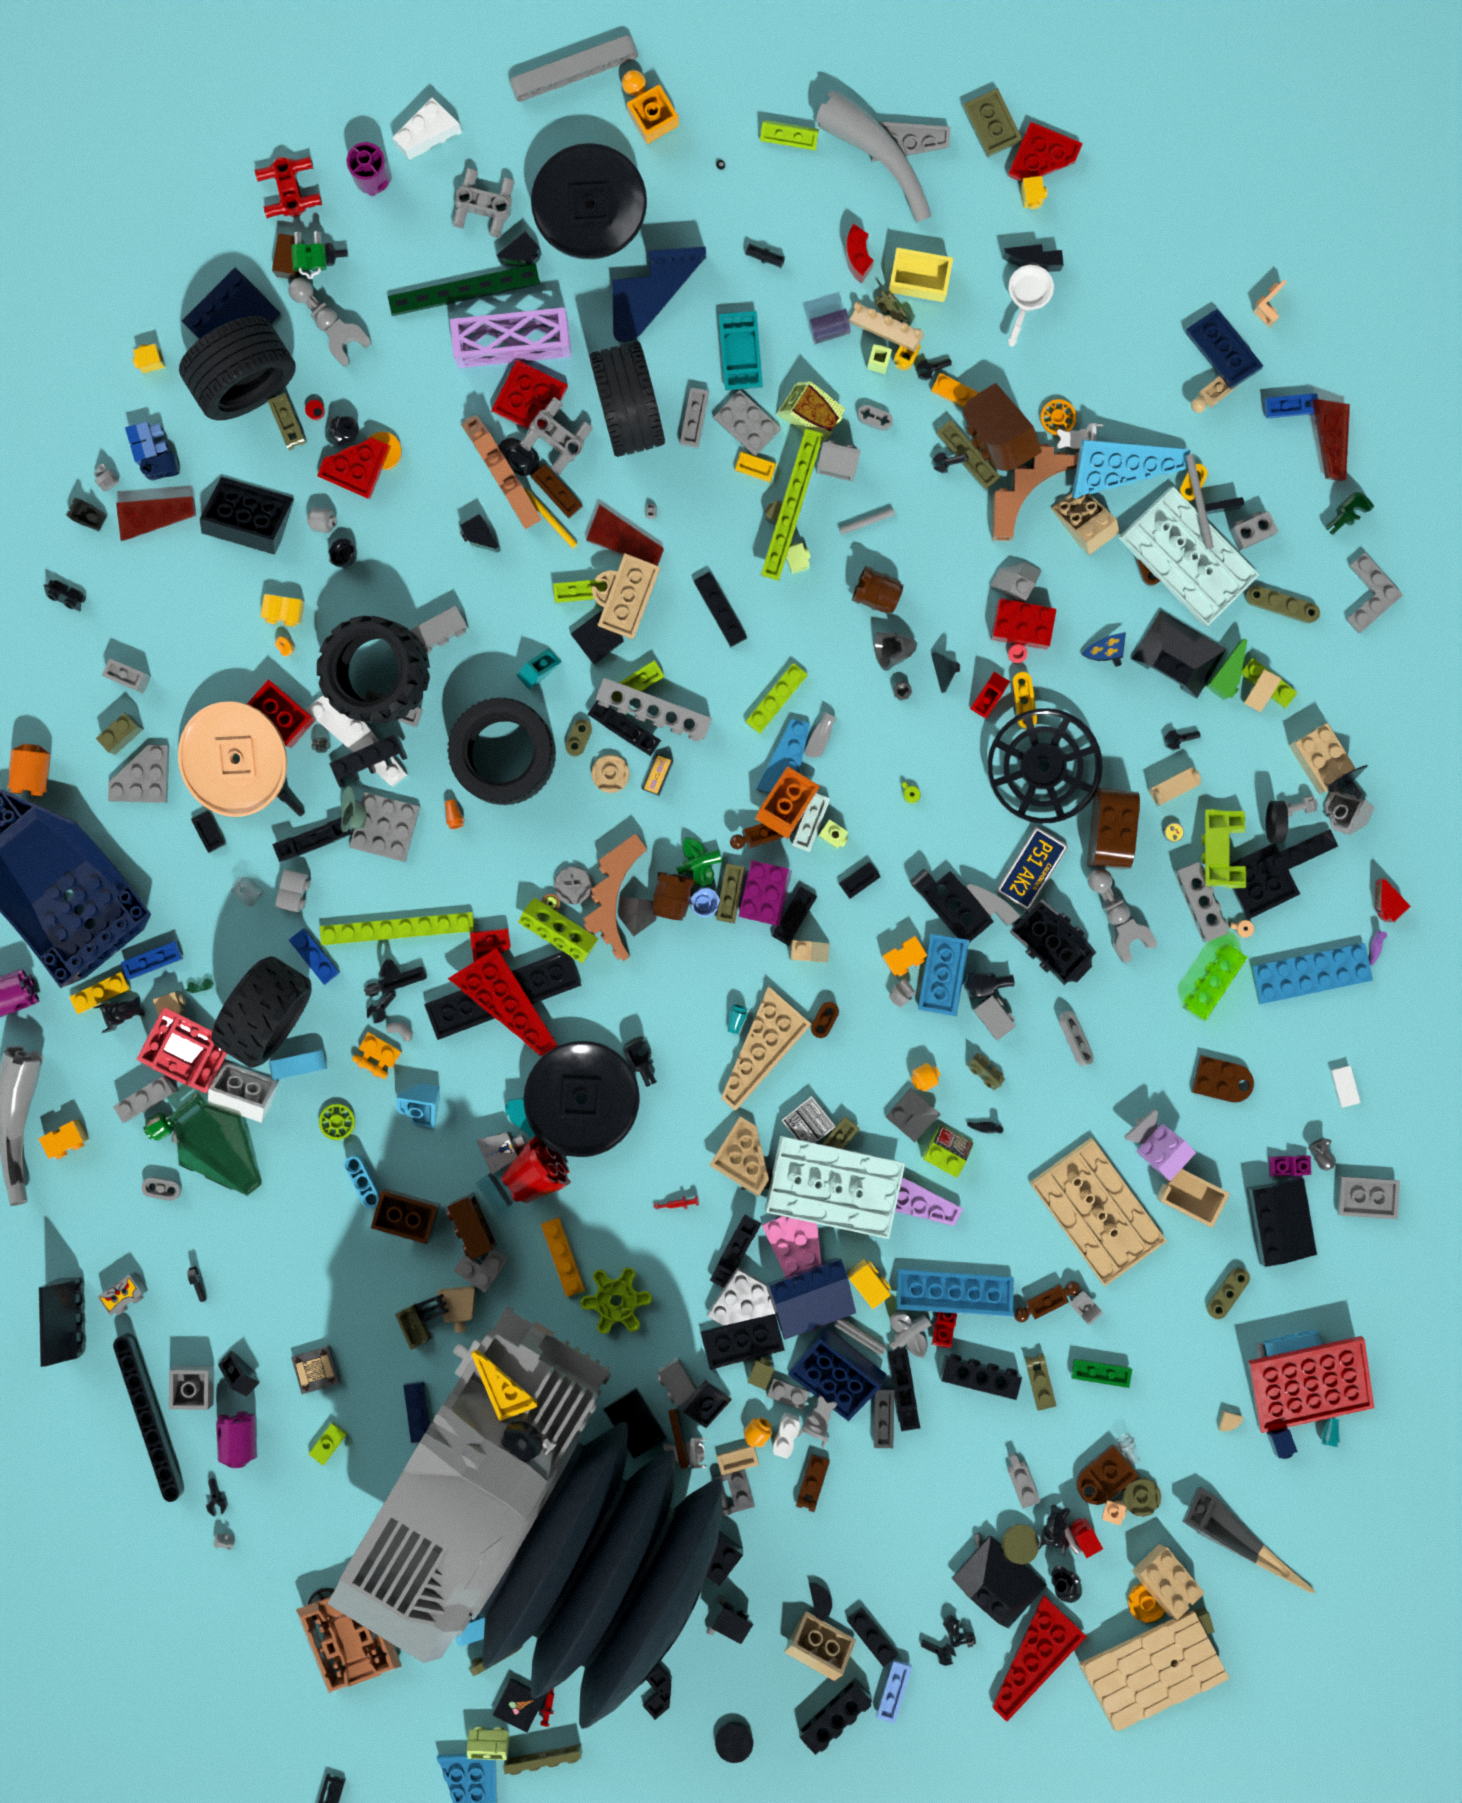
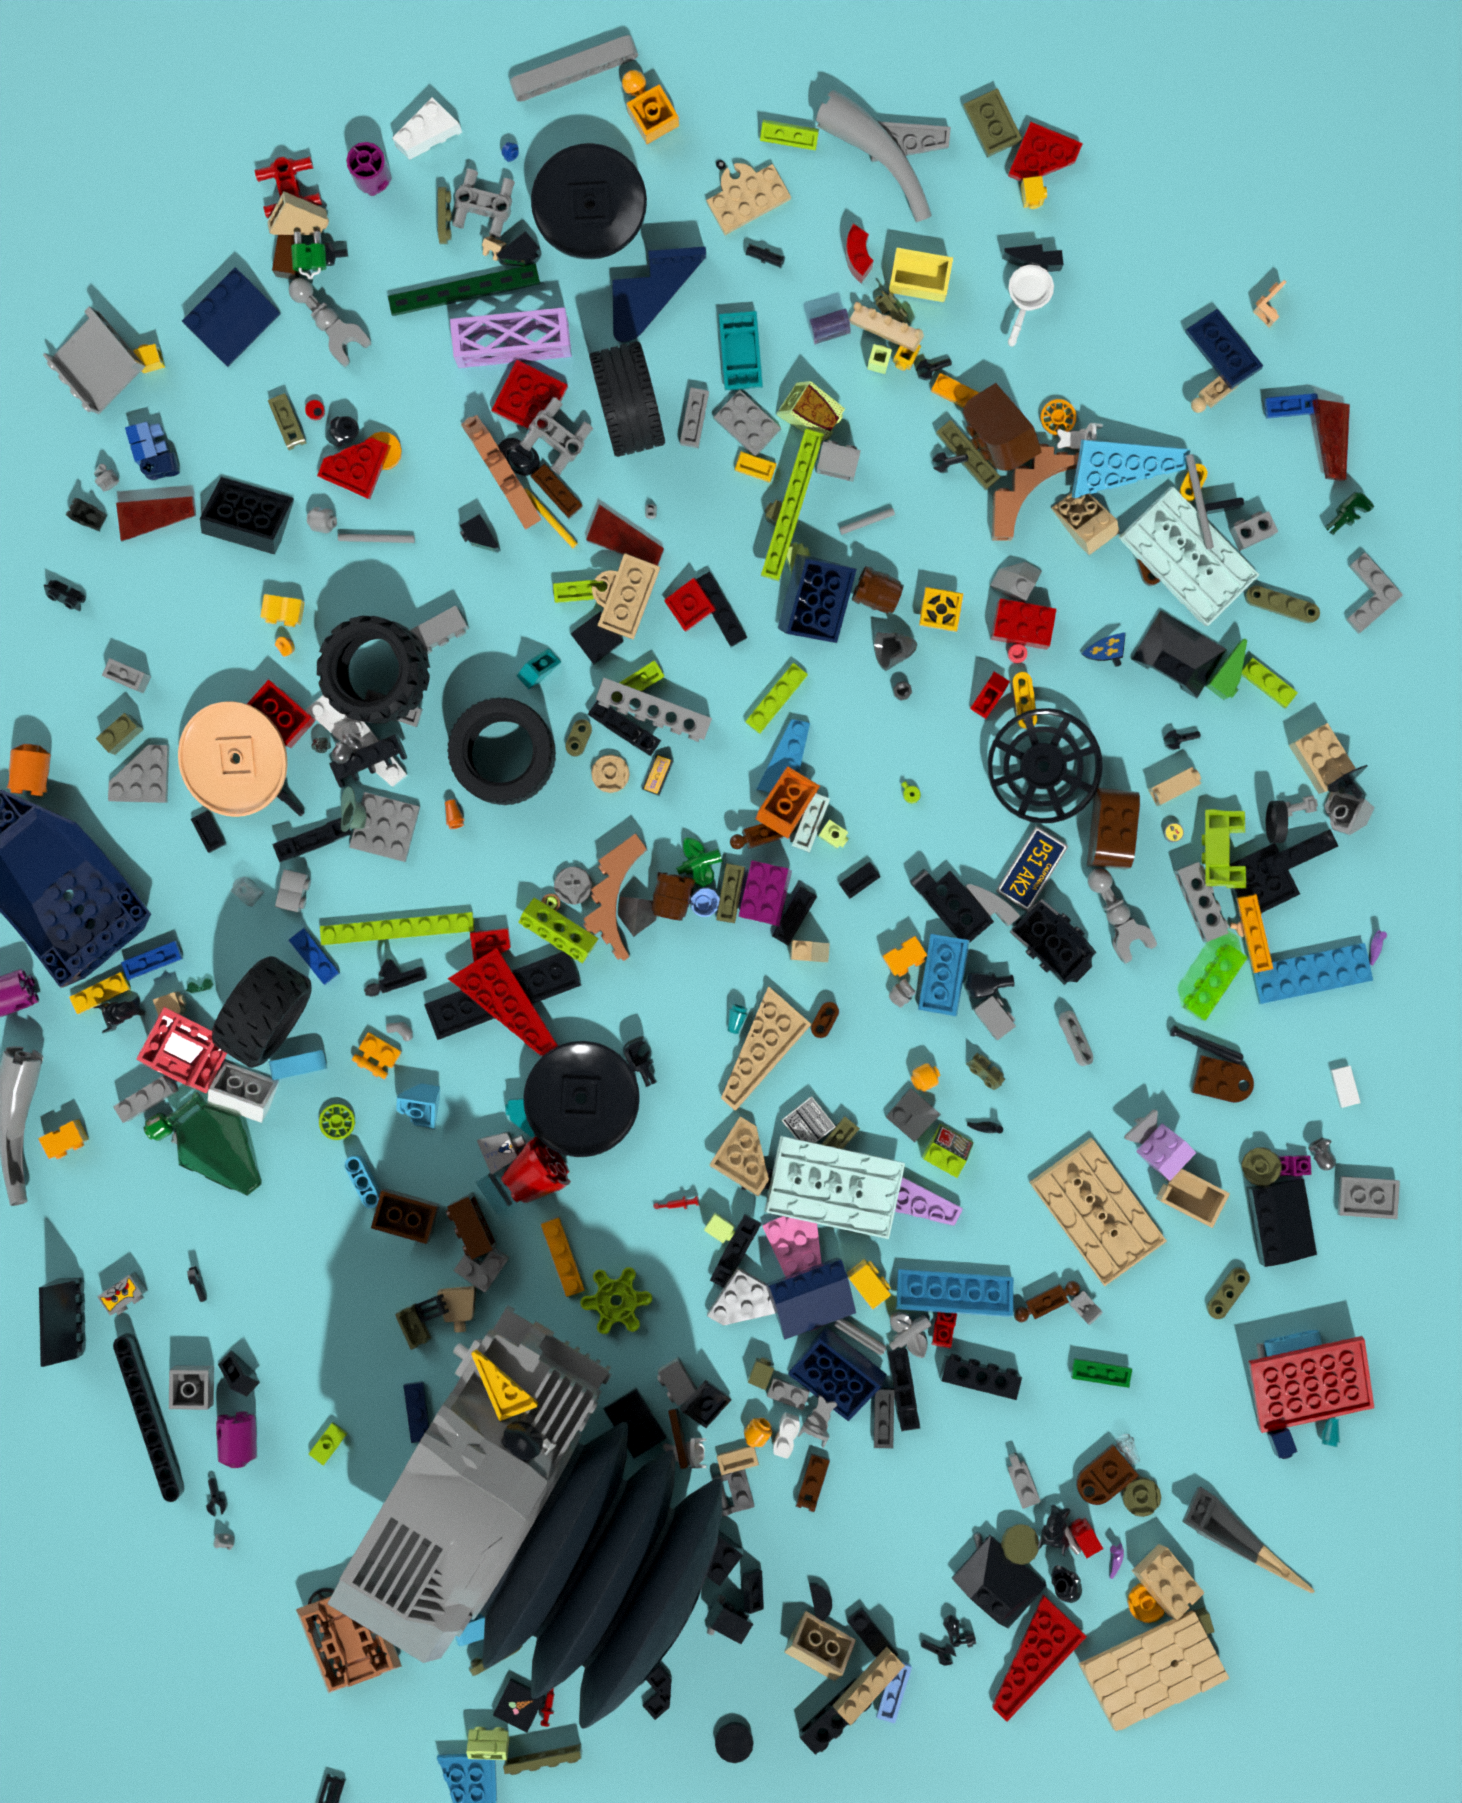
light grey plate [142,1177,182,1201] -> none
black tyre [179,316,296,421] -> none
tile [291,1345,340,1394] -> none
black hair [328,539,357,568] -> none
black bar [367,991,396,1023] -> none
black tile [700,1314,785,1370] -> none
light grey piece [804,712,837,758] -> none
light grey beam [857,405,893,431] -> none
black piece [931,652,960,693] -> none
olive plate [1024,1353,1057,1411] -> none
light nougat bracket [1102,1498,1127,1525] -> none
tan tile [1218,1410,1244,1431] -> none
tan slope [1243,669,1282,712] -> none
red slope [1375,878,1411,922] -> none
none -> light grey panel [43,306,145,414]
none -> tan slope [267,192,329,235]
none -> flat silver animal [331,733,362,764]
none -> light grey bar [338,534,415,543]
none -> olive plate [438,187,452,244]
none -> tan tile [482,236,507,261]
none -> blue plate [501,142,519,162]
none -> red tile [664,578,717,632]
none -> yellowish green brick [704,1212,735,1243]
none -> tan plate [706,163,791,235]
none -> black plate [743,1569,764,1614]
none -> dark blue slope [778,554,857,643]
none -> tan brick [833,1647,905,1725]
none -> yellow piece [919,587,964,632]
none -> medium lavender bar [1110,1543,1124,1579]
none -> black piece [1169,1025,1244,1064]
none -> light orange tile [1236,894,1273,973]
none -> olive tile [1242,1147,1282,1186]

